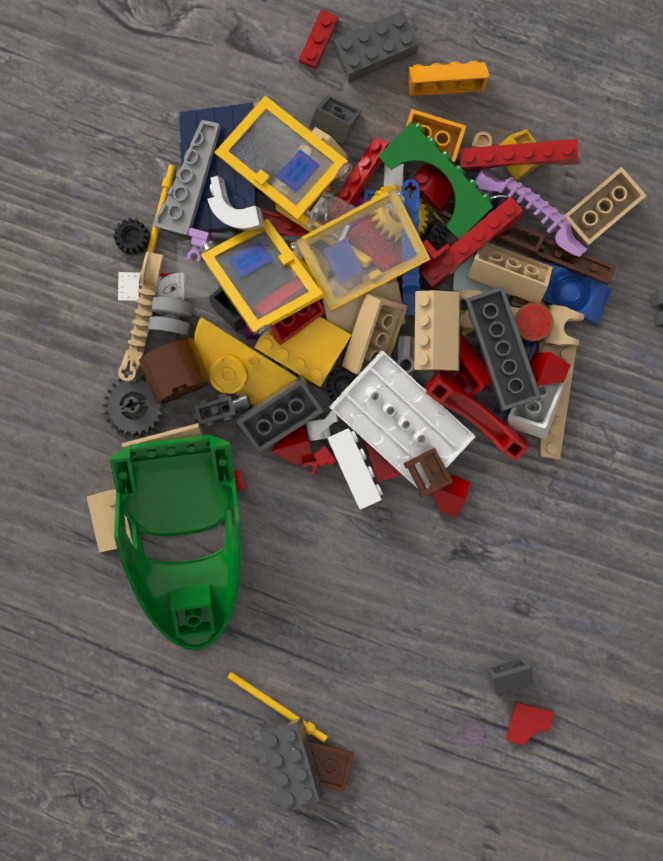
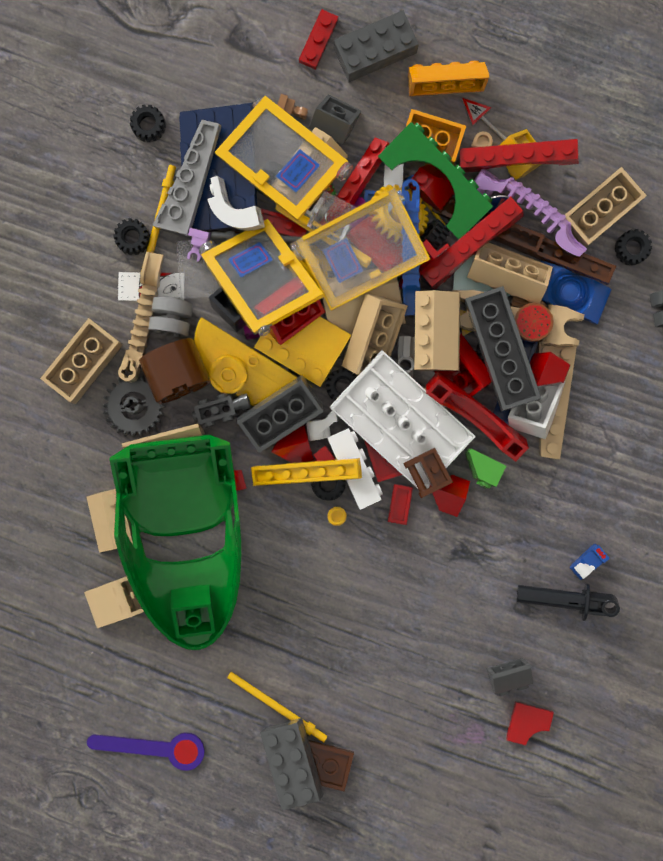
none -> tan brick [40,318,123,404]
none -> tan slope [84,576,144,628]
none -> dark purple piece [87,733,205,771]
none -> black tyre [130,105,166,142]
none -> yellow tile [251,458,362,486]
none -> medium nougat piece [277,94,308,120]
none -> black tyre [311,480,346,501]
none -> yellow plate [327,507,347,526]
none -> red tile [387,484,413,525]
none -> piece [462,98,506,140]
none -> bright green slope [465,448,506,489]
none -> black piece [516,584,620,621]
none -> blue leg [570,544,610,580]
none -> black tyre [615,229,652,266]

